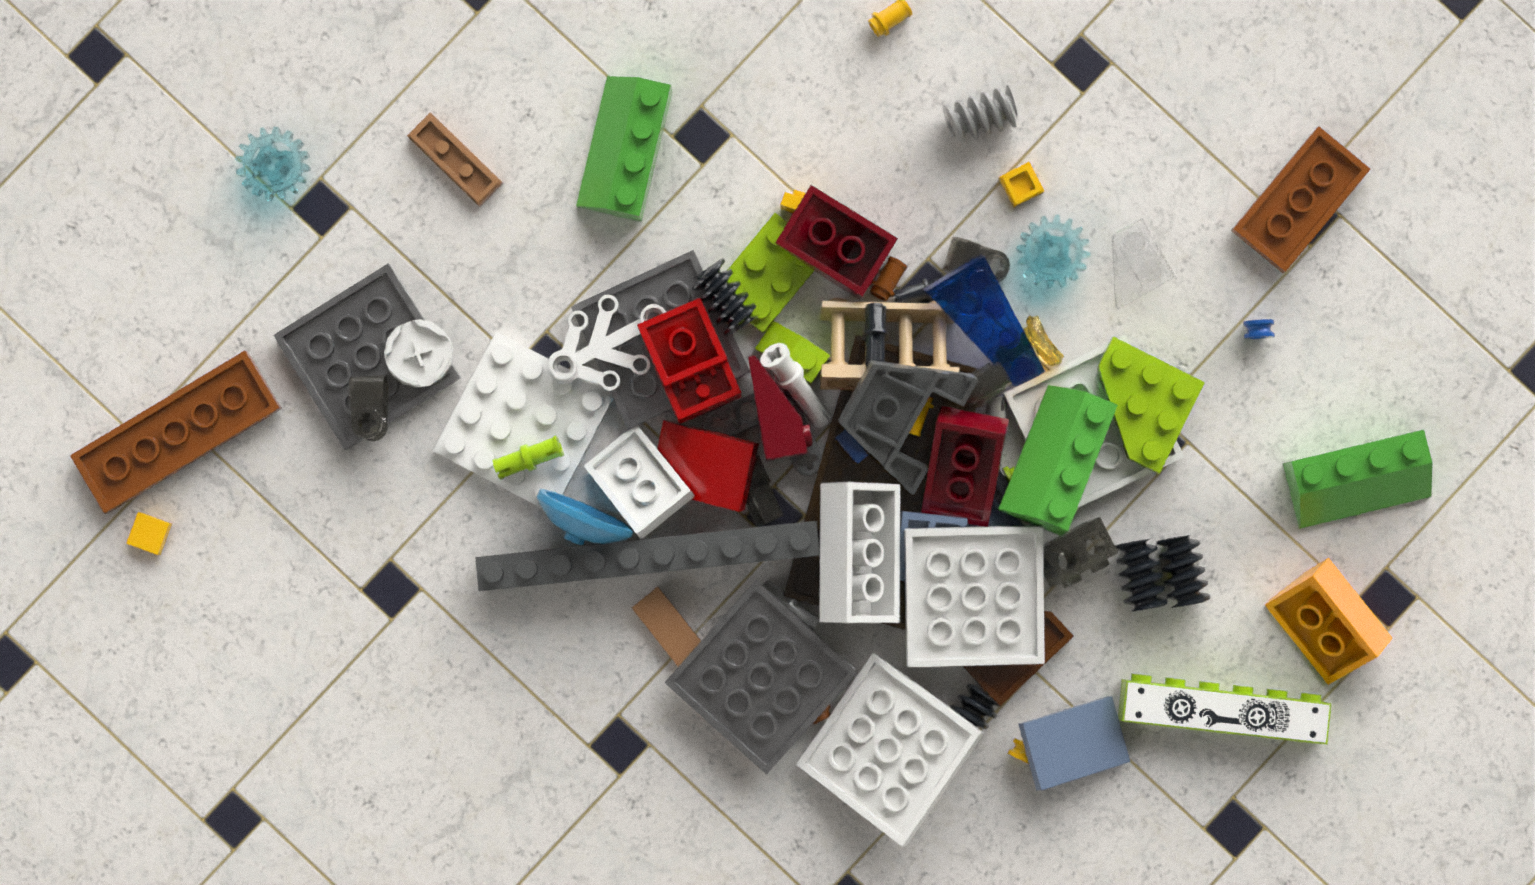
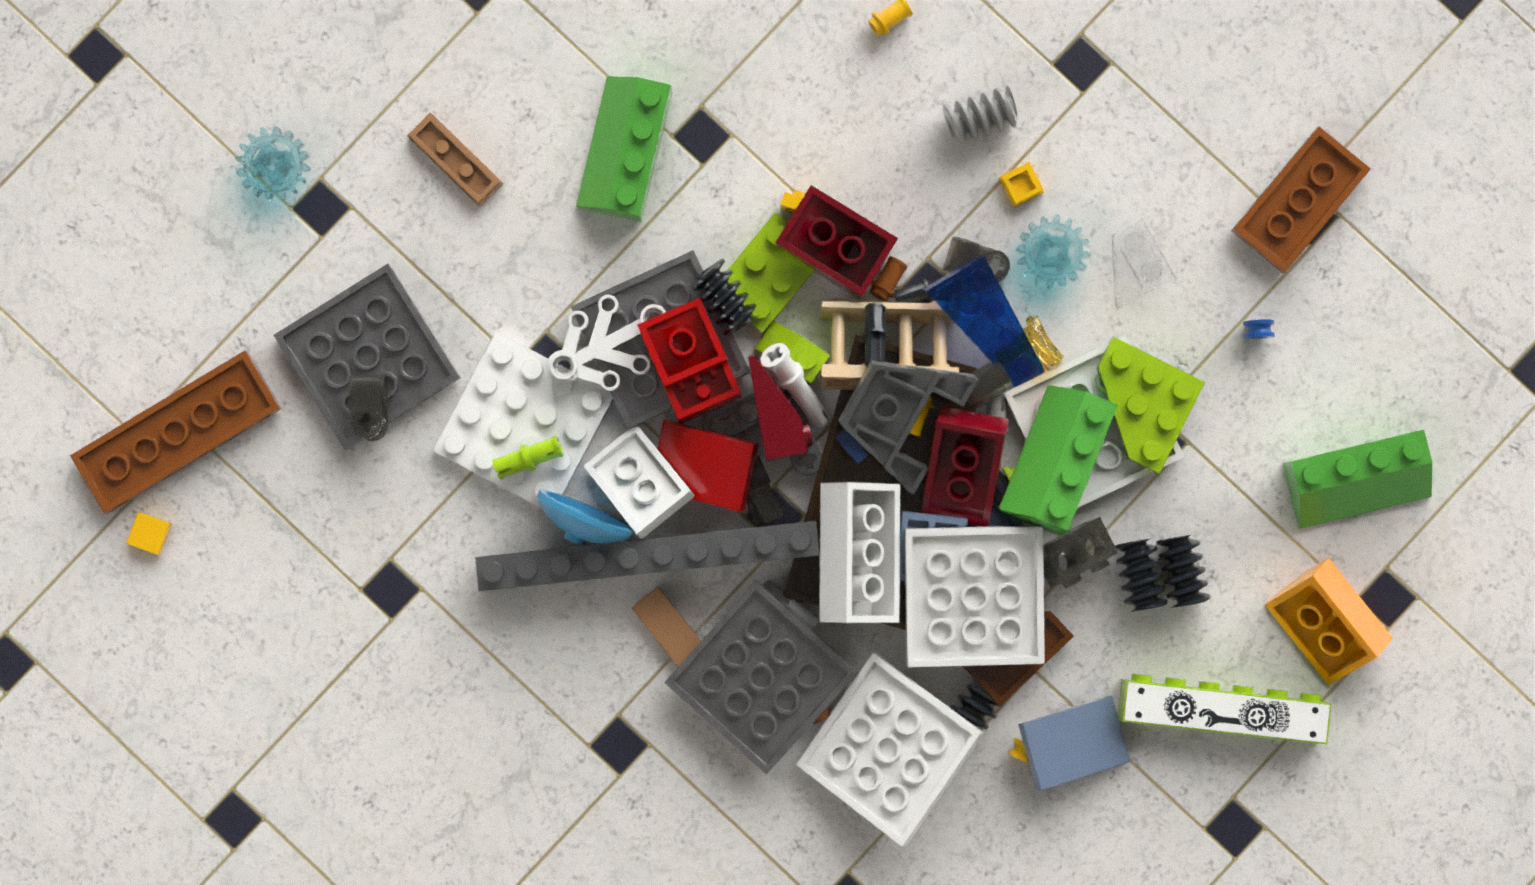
white tile [384,319,453,388] -> none

